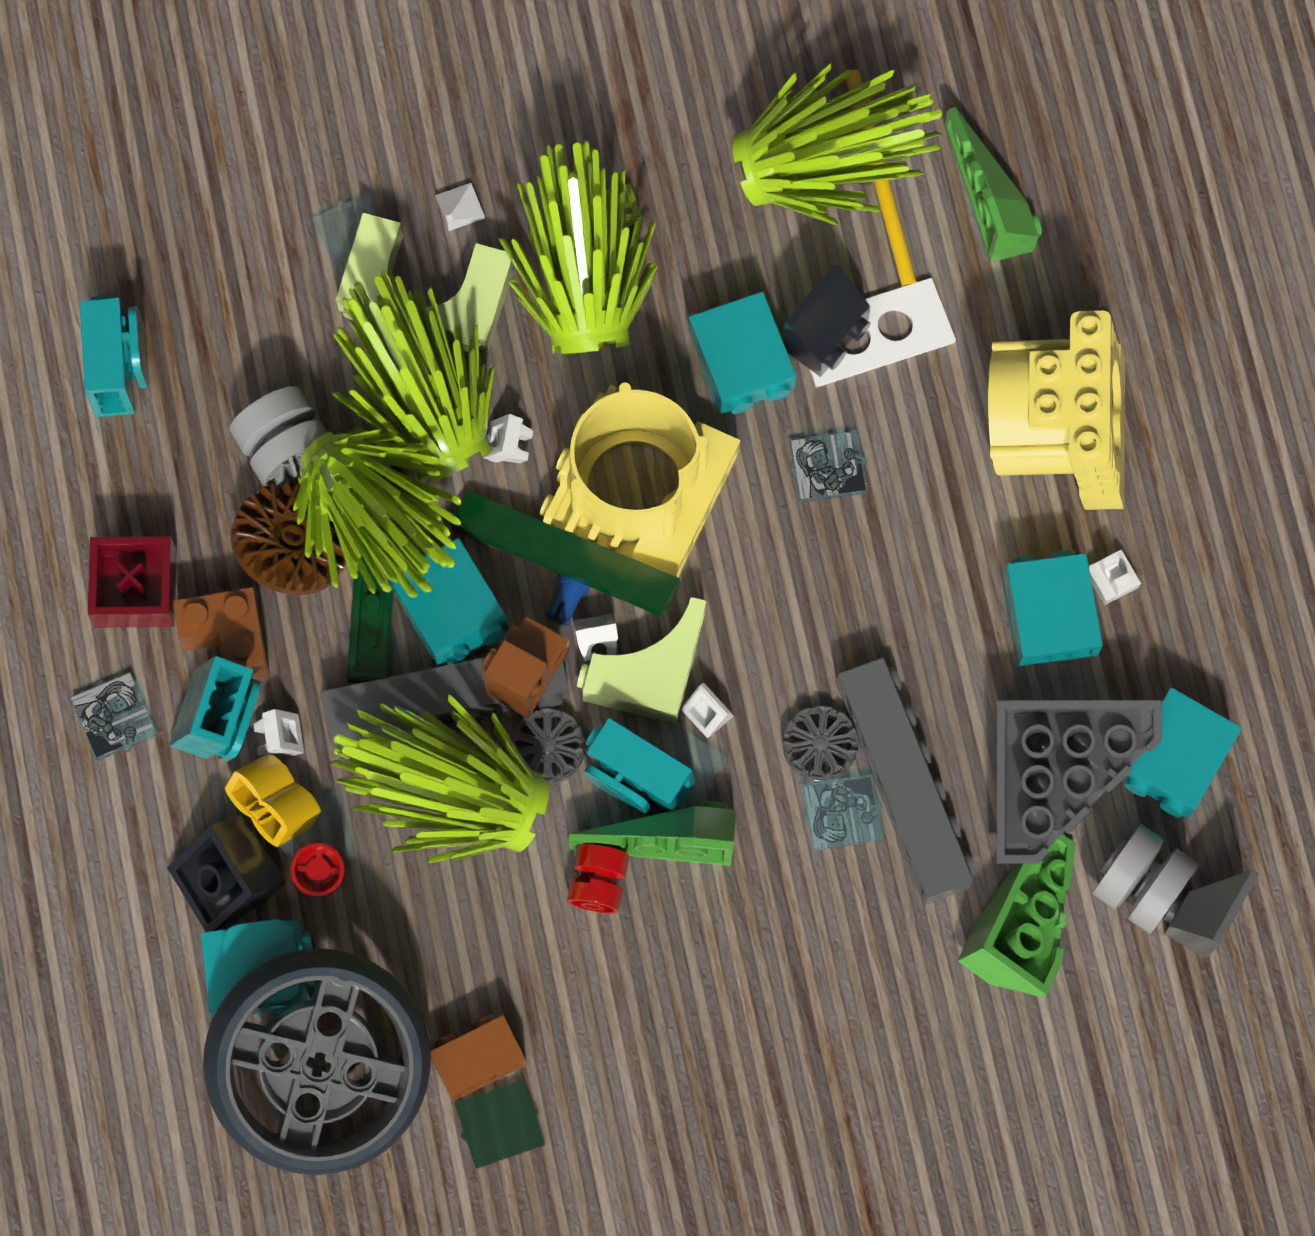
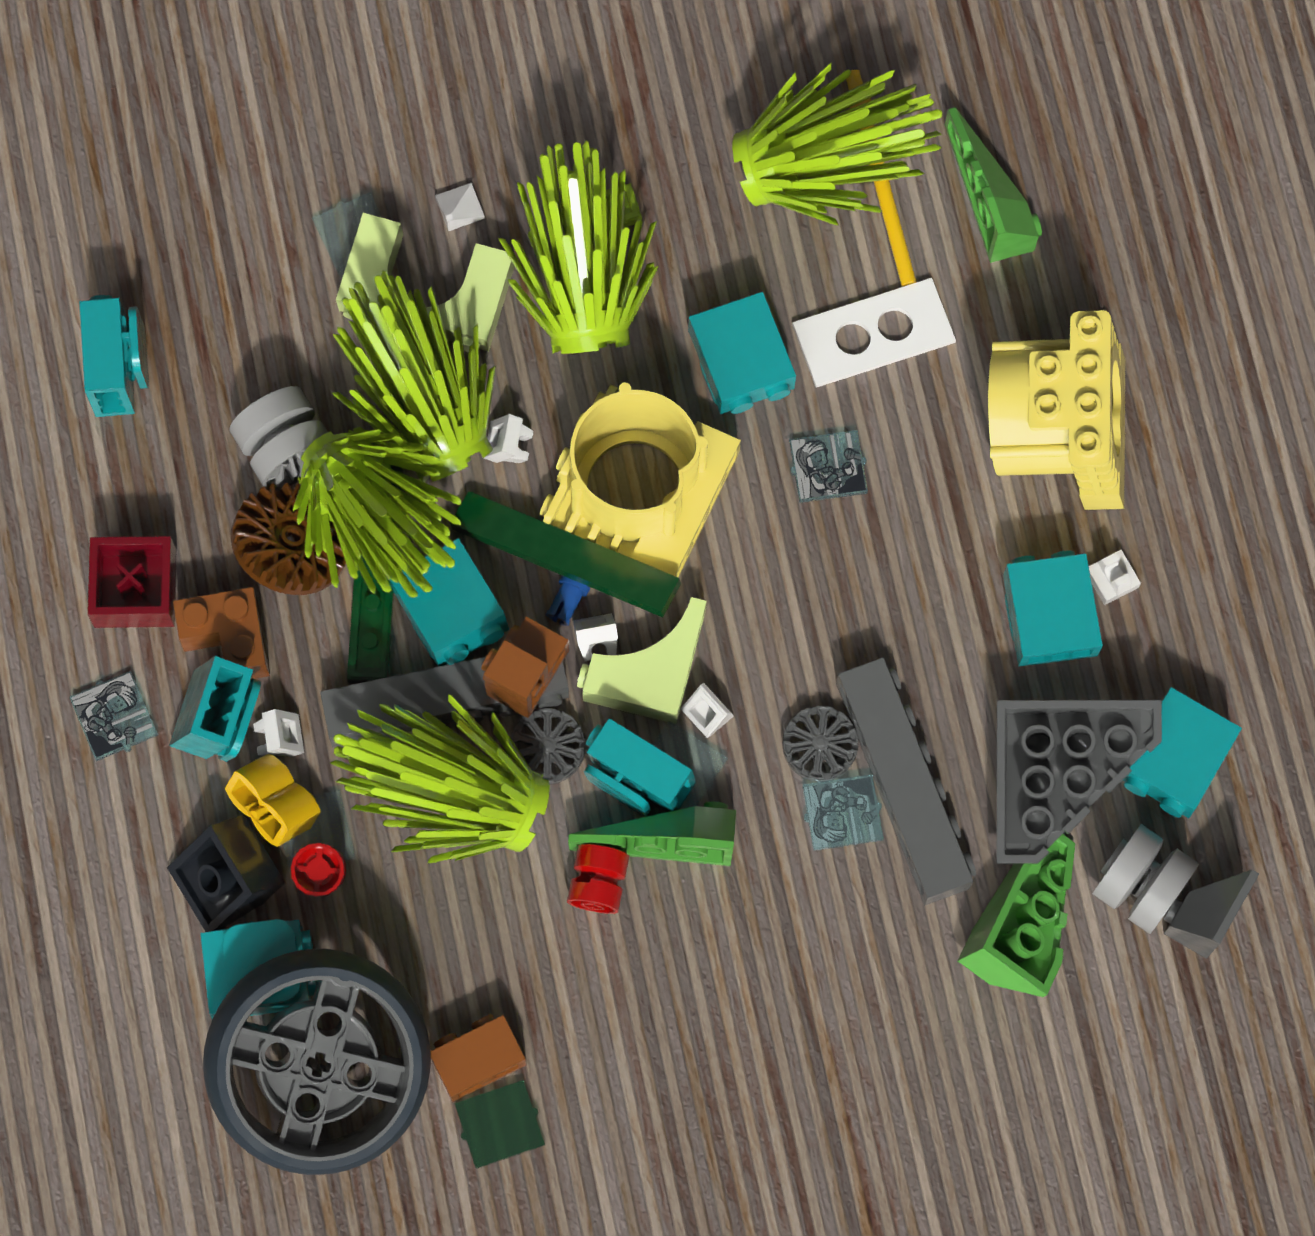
black slope [784,264,871,377] -> none

